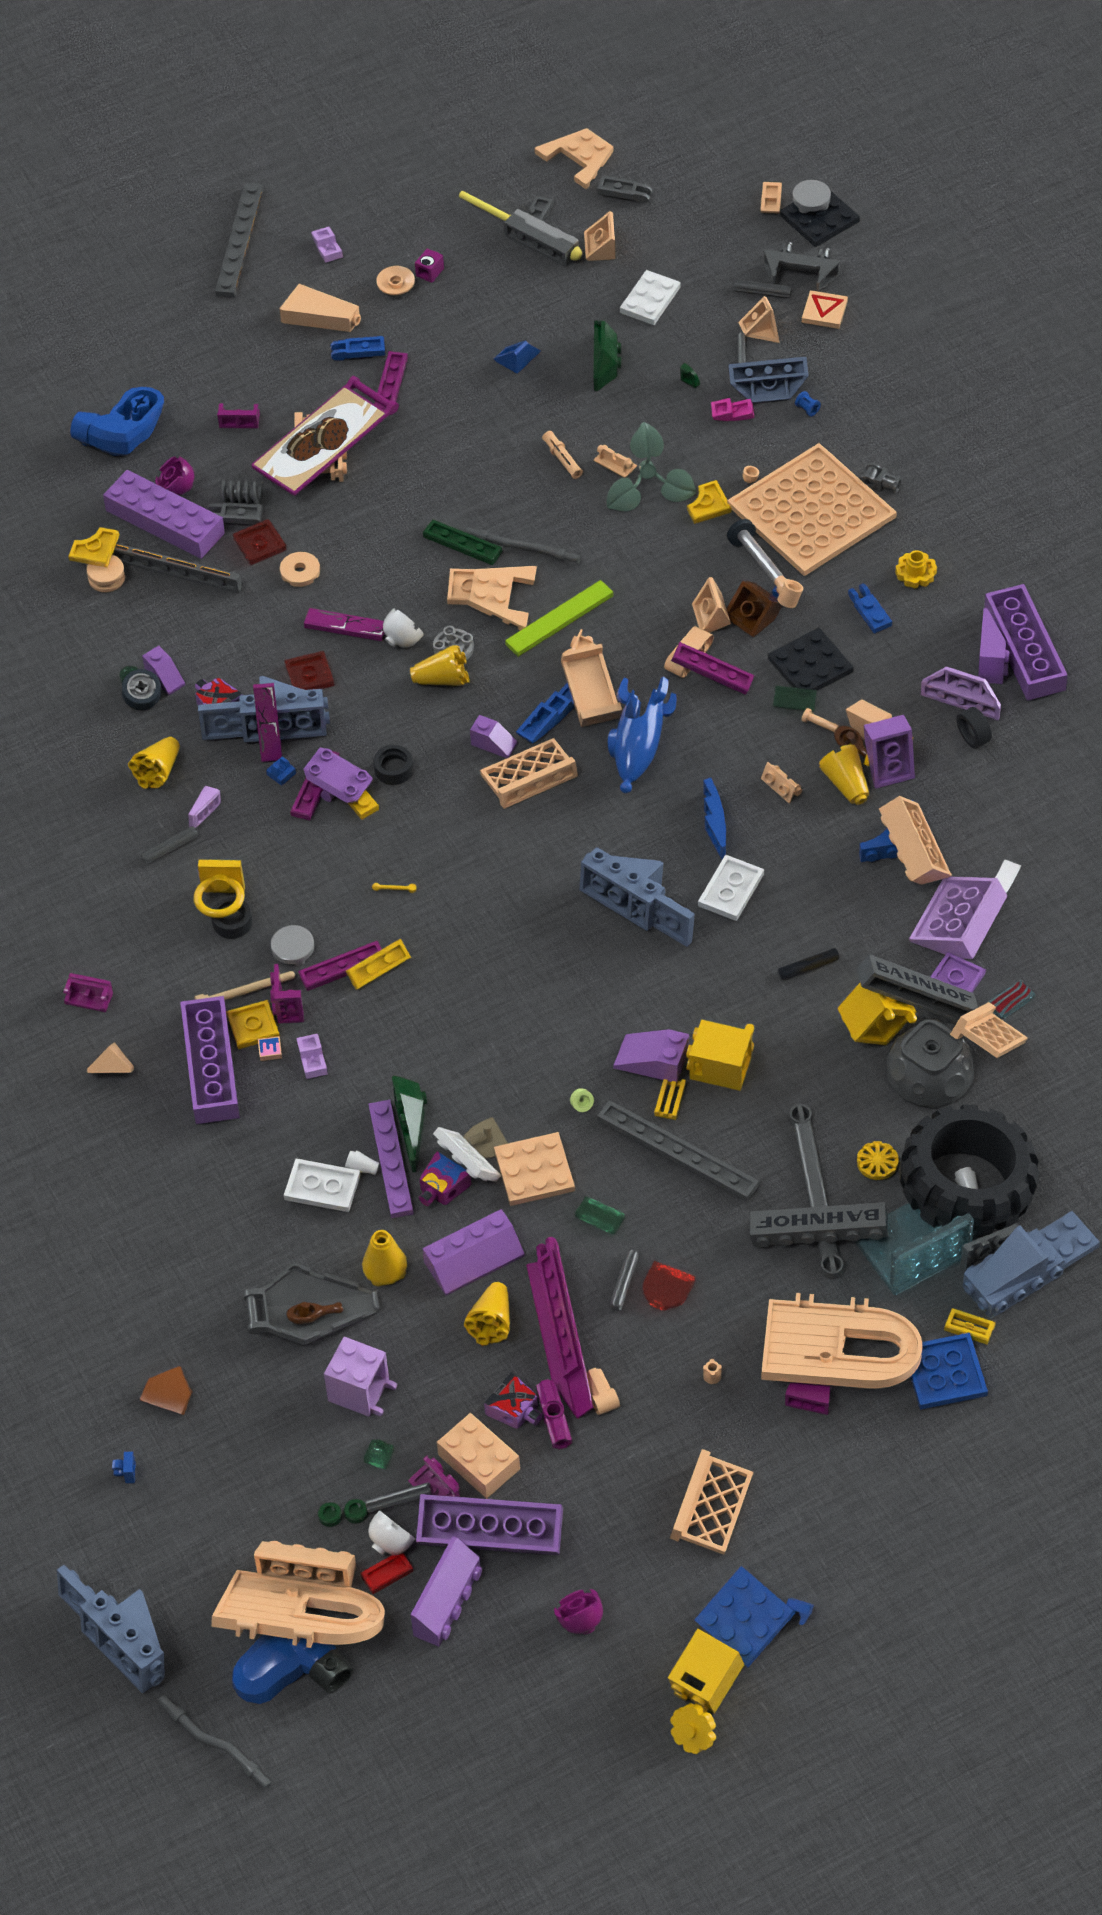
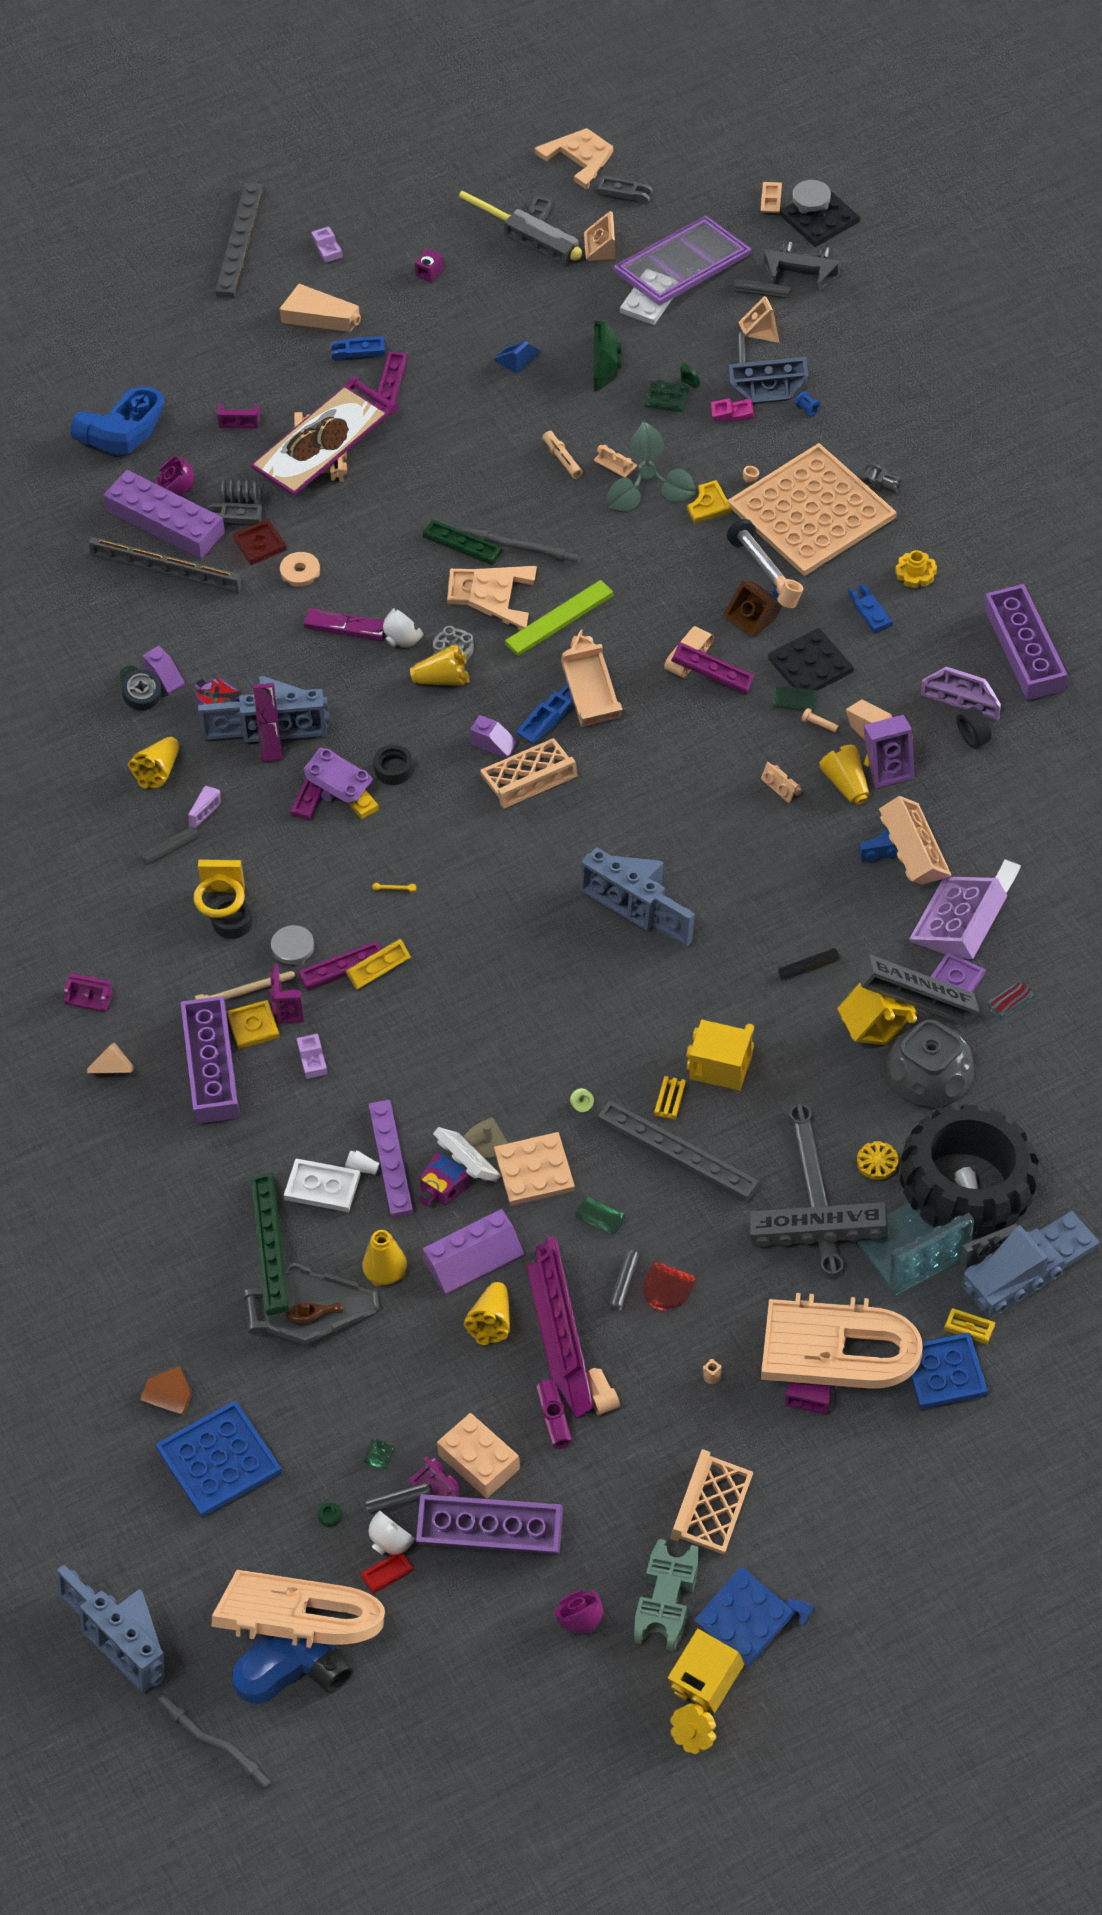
yellow tile [68,527,120,568] -> none
light nougat head [87,555,125,592] -> none
blue tile [112,1452,136,1483] -> none
light nougat slope [254,1541,356,1587] -> none
tile [258,1036,282,1061] -> none
blue tile [266,757,296,786] -> none
clear red tile [284,651,334,690] -> none
lavender container [324,1337,397,1417] -> none
dark green tile [344,1499,368,1524] -> none
light nougat dish [377,266,415,295] -> none
dark green wedge [392,1076,427,1173] -> none
medium lavender slope [411,1536,482,1647] -> none
torso [484,1372,543,1429] -> none
blue piece [608,677,677,794] -> none
medium lavender slope [613,1029,690,1083] -> none
light nougat slope [692,577,731,633] -> none
white plate [698,855,764,921] -> none
blue slope [703,778,726,860] -> none
light nougat tile [802,290,848,329] -> none
reddish brown piece [834,726,867,758] -> none
light nougat fence [950,1002,1028,1058] -> none
medium lavender slope [978,608,1009,684] -> none
none -> blue plate [155,1400,282,1518]
none -> dark green tile [251,1173,290,1316]
none -> clear door [612,216,752,306]
none -> sand green piece [634,1539,698,1652]
none -> clear green plate [645,379,690,412]

